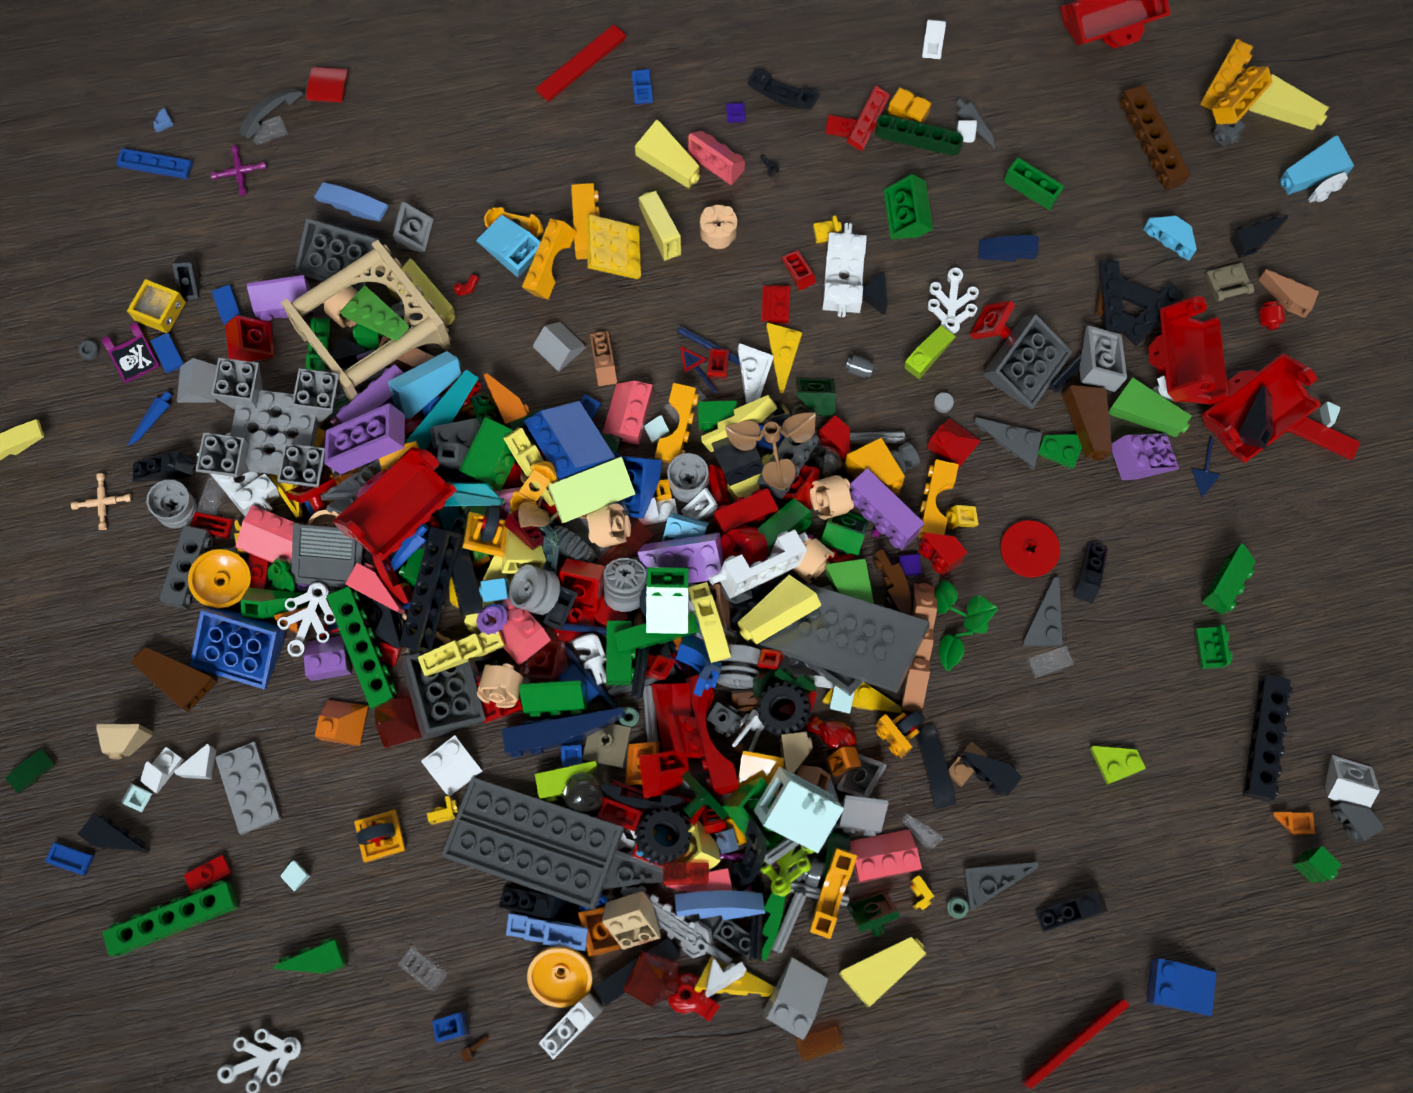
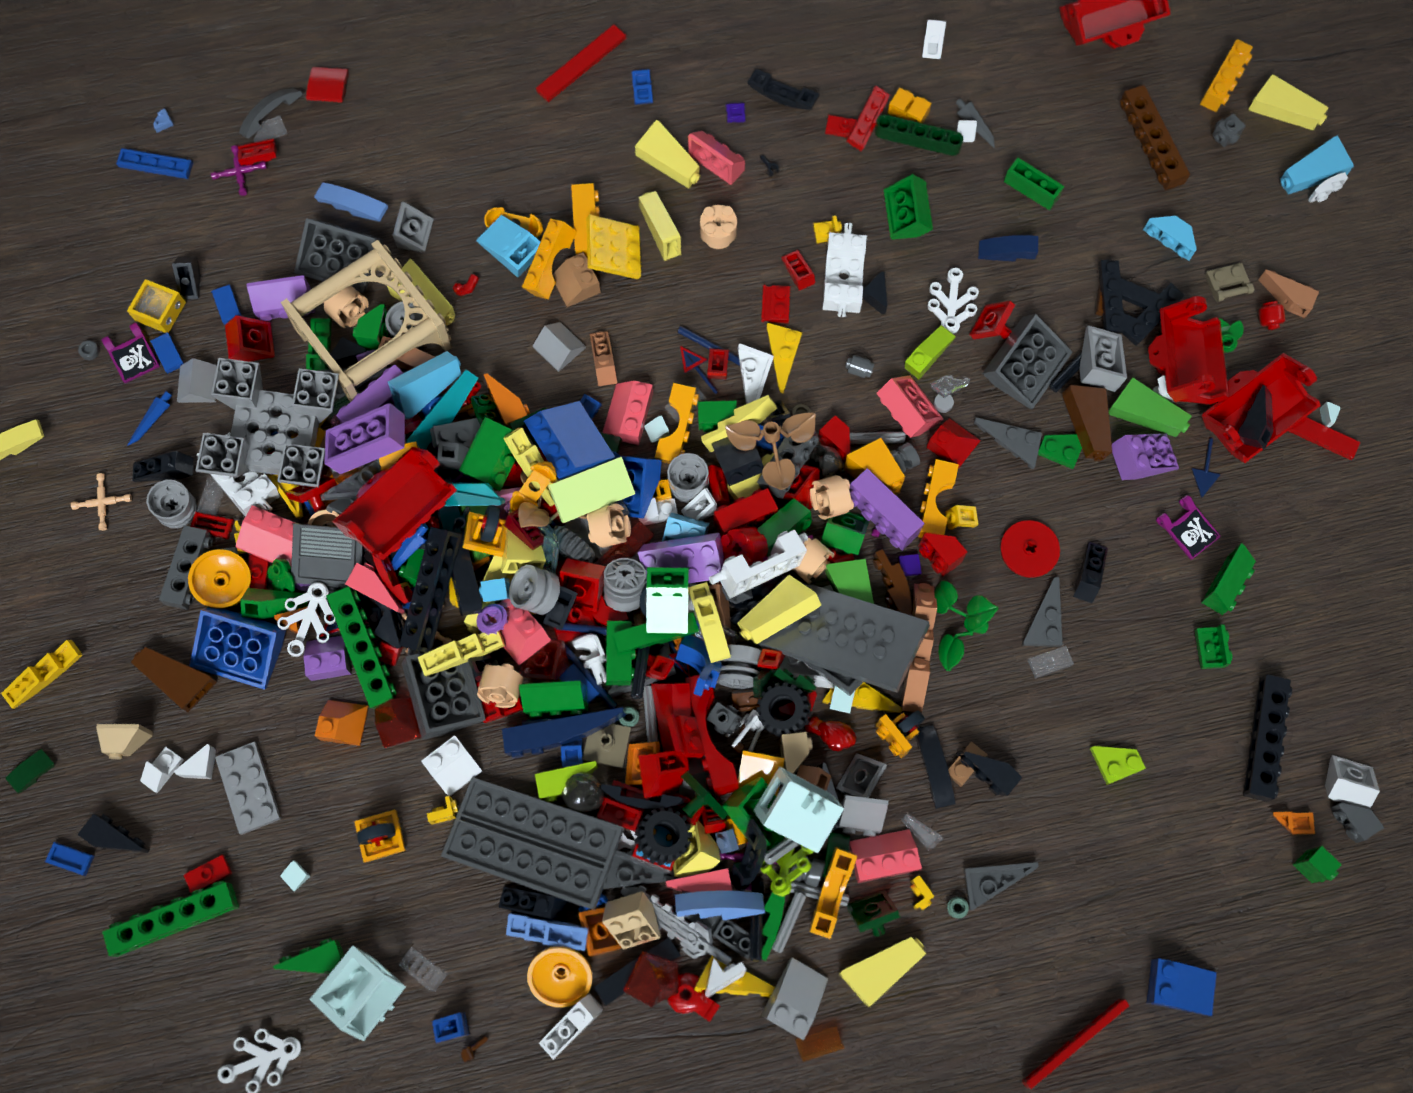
light aqua slope [121,784,152,812] -> none
bright green wing [340,285,409,341] -> none
clear red slope [663,863,709,886] -> none
dark green slope [796,378,836,417] -> none
orange slope [827,747,862,777] -> none
black slope [1035,890,1108,932] -> none
light orange brick [1212,66,1273,124] -> none
black slope [1230,215,1288,258] -> none
none -> yellow slope [1,640,83,709]
none -> red plate [238,138,277,166]
none -> light aqua piece [310,946,406,1041]
none -> medium nougat slope [552,252,601,307]
none -> coral slope [877,375,944,438]
none -> clear tile [931,375,970,398]
none -> flag [1156,495,1221,560]
none -> green plate [1219,318,1244,352]

